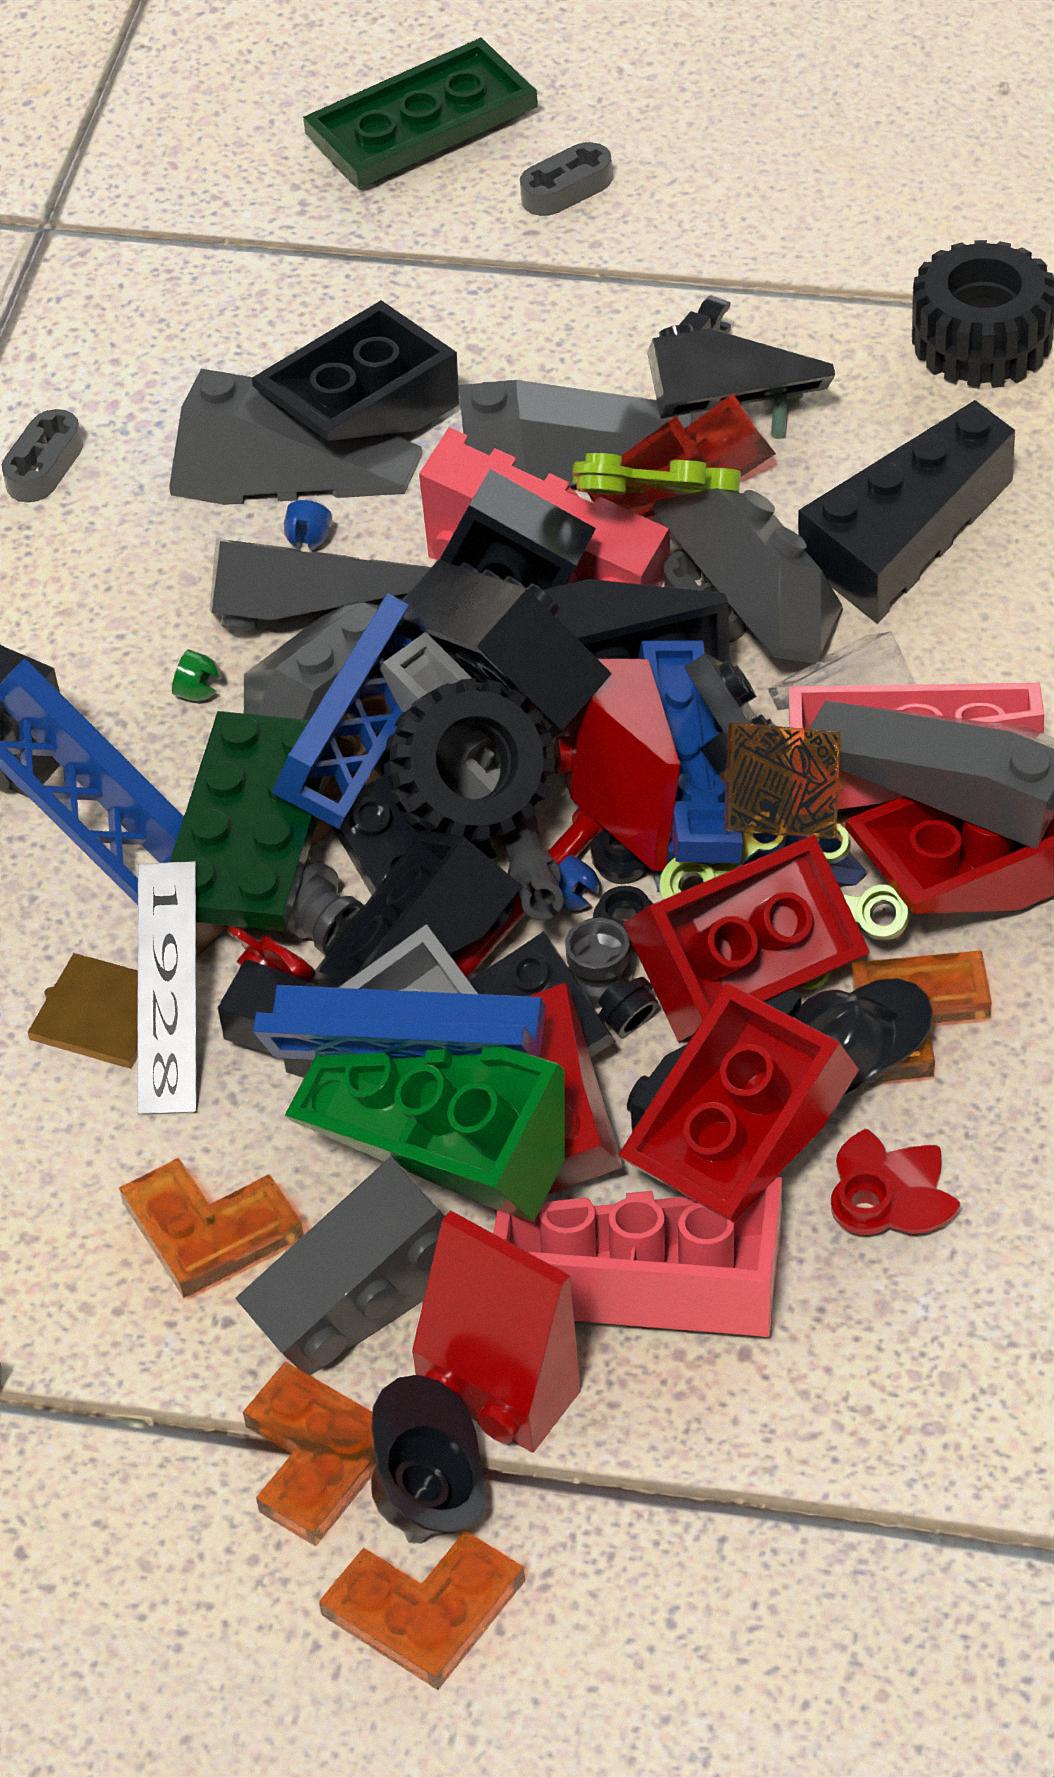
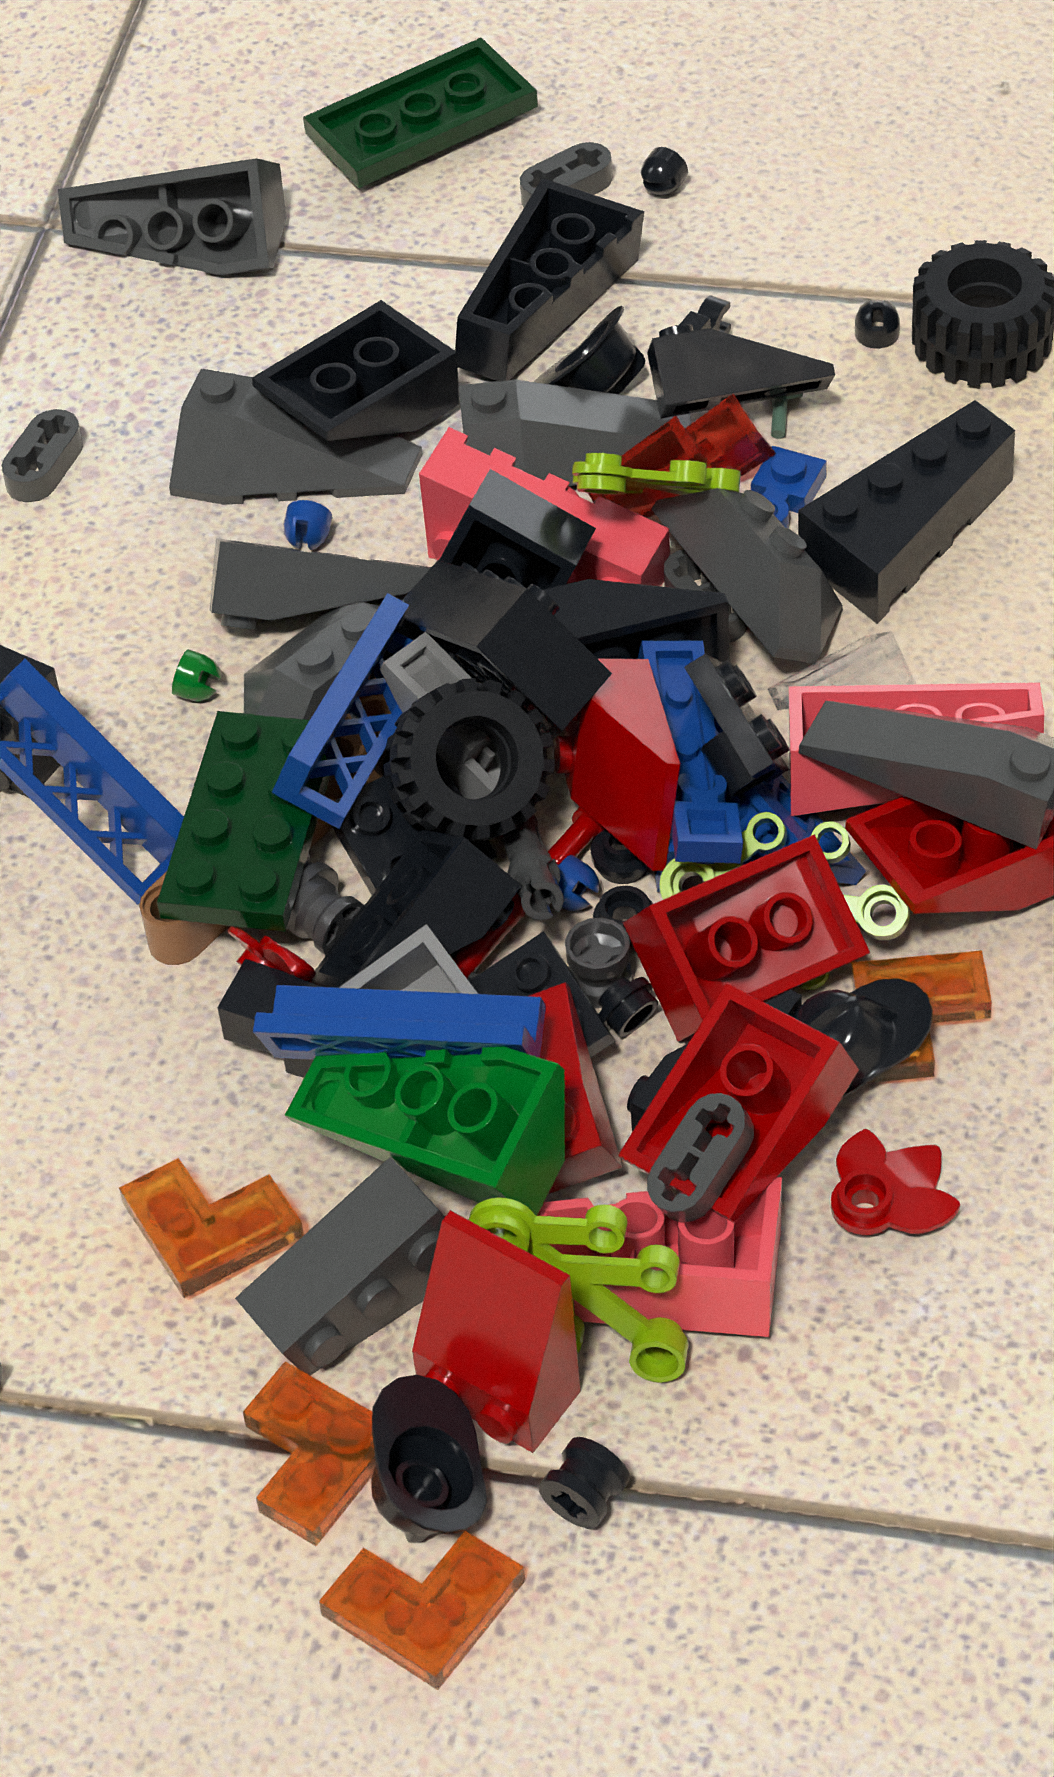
pearl gold piece [27,953,138,1069] -> none
sticker [137,861,196,1114] -> none
clear orange piece [720,722,845,839] -> none
none -> dark grey wedge [58,158,286,276]
none -> black wedge [455,178,644,381]
none -> lime plant [469,1198,688,1382]
none -> black piece [534,306,646,395]
none -> black wheel [539,1437,630,1529]
none -> black hinge [641,147,688,196]
none -> dark grey beam [647,1093,754,1222]
none -> blue plate [751,446,827,529]
none -> black hinge [855,300,900,349]

